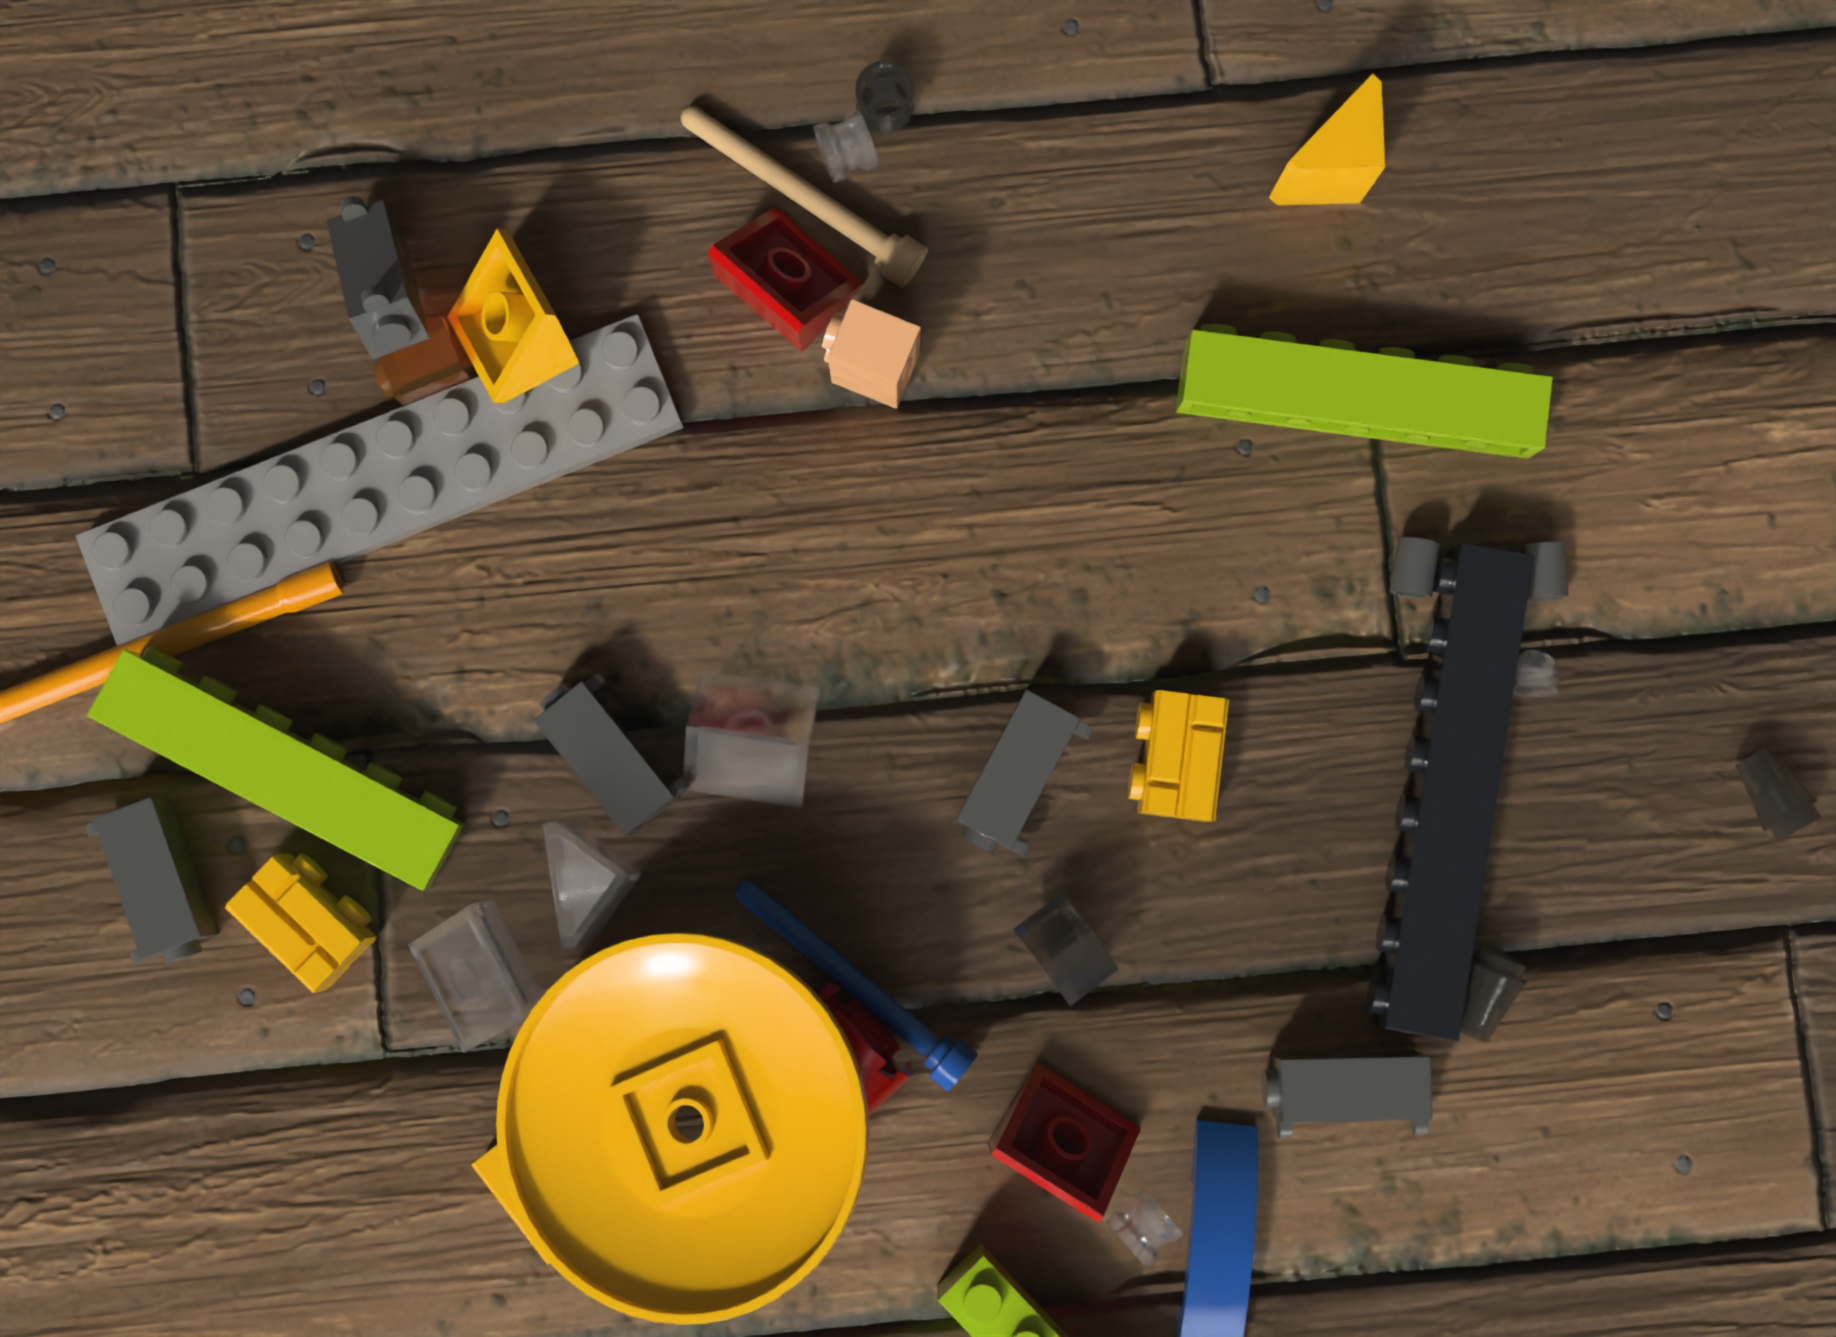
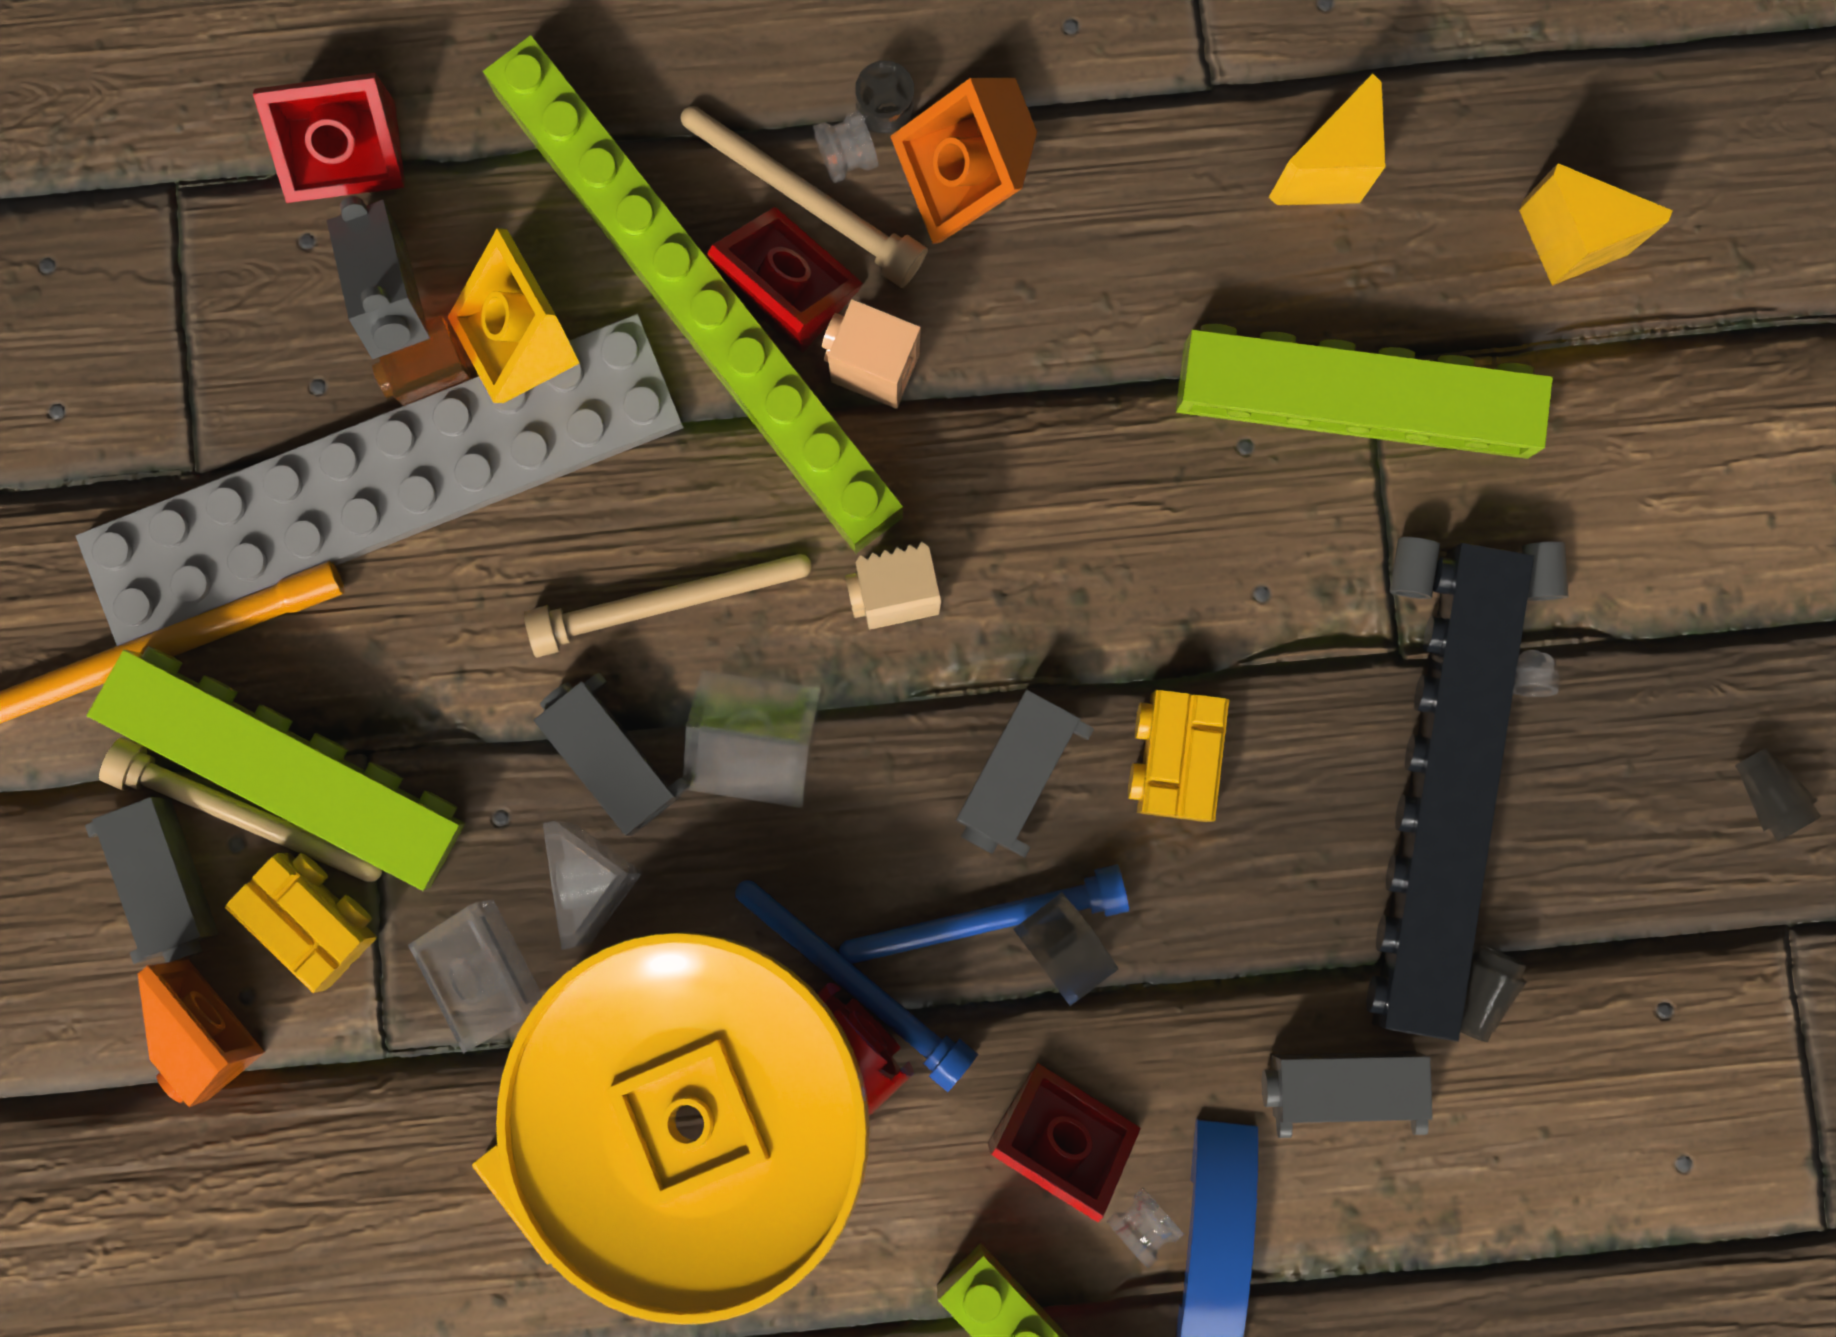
none -> tan piece [99,737,382,882]
none -> orange slope [138,959,265,1107]
none -> red slope [253,73,405,203]
none -> lime brick [483,35,903,554]
none -> tan piece [524,554,812,658]
none -> blue piece [839,864,1129,964]
none -> tan brick [845,542,941,630]
none -> orange slope [890,78,1037,244]
none -> yellow slope [1519,163,1673,286]

